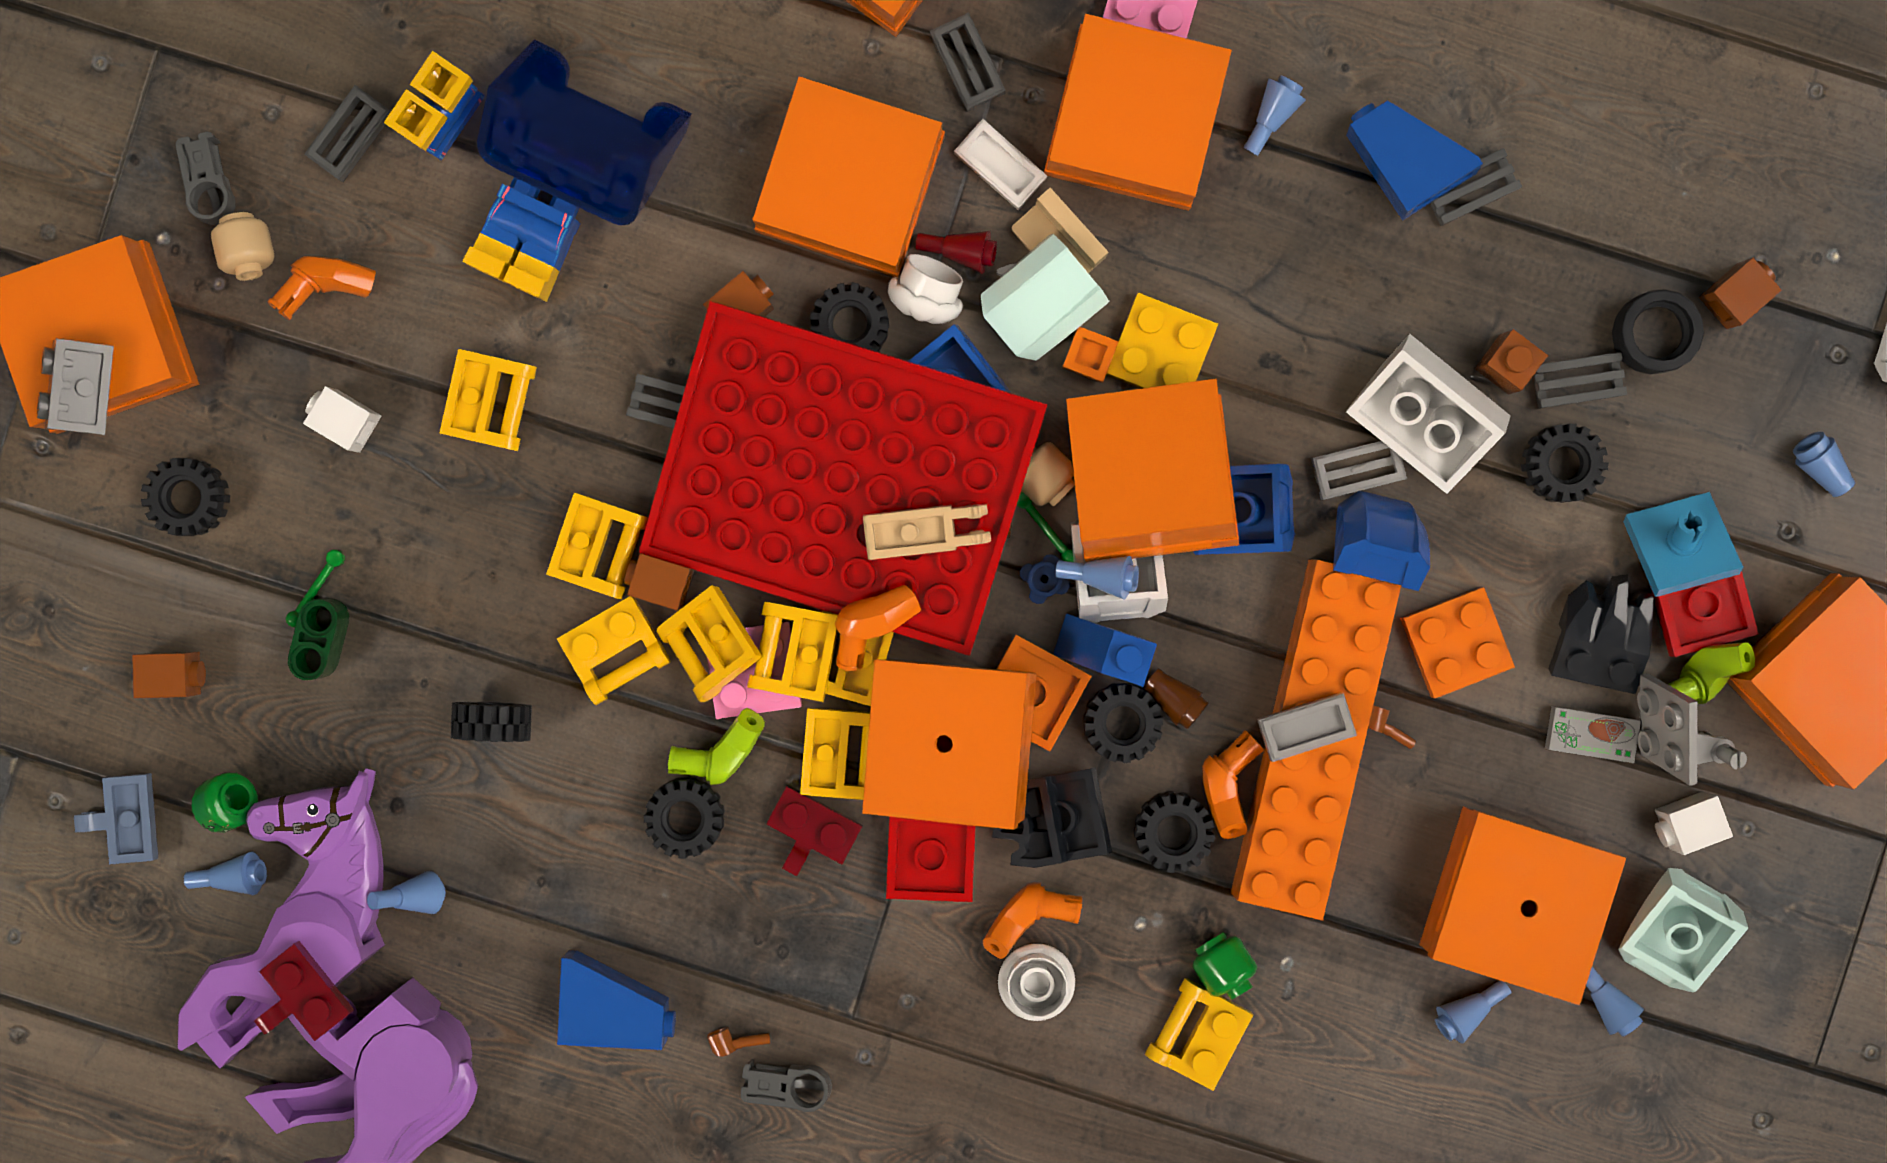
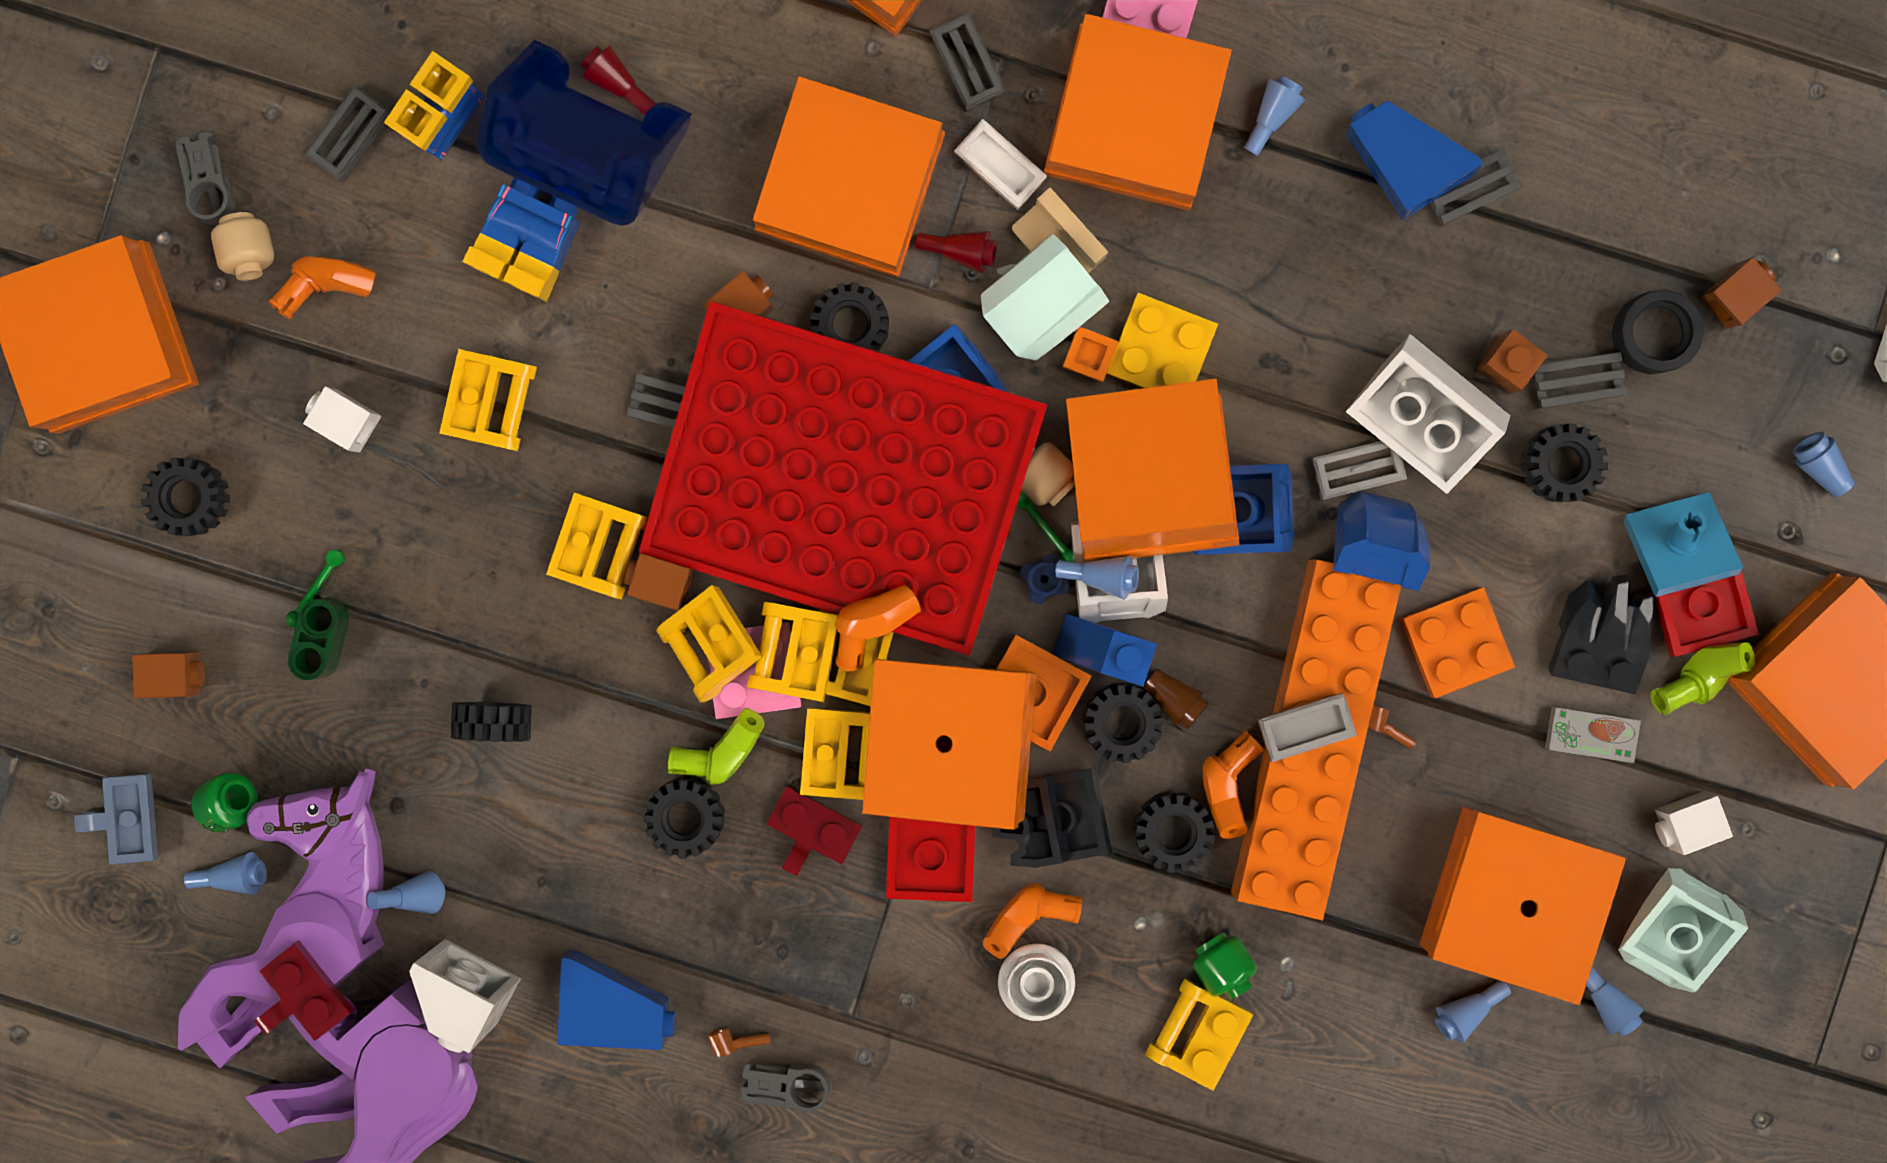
bracket [37,338,114,435] -> none
yellow plate [557,596,671,705] -> none
tan hinge [863,504,991,560] -> none
white piece [888,254,963,324] -> none
light grey plate [1637,673,1747,786] -> none
none -> white slope [409,939,521,1053]
none -> dark red cone [581,45,656,116]

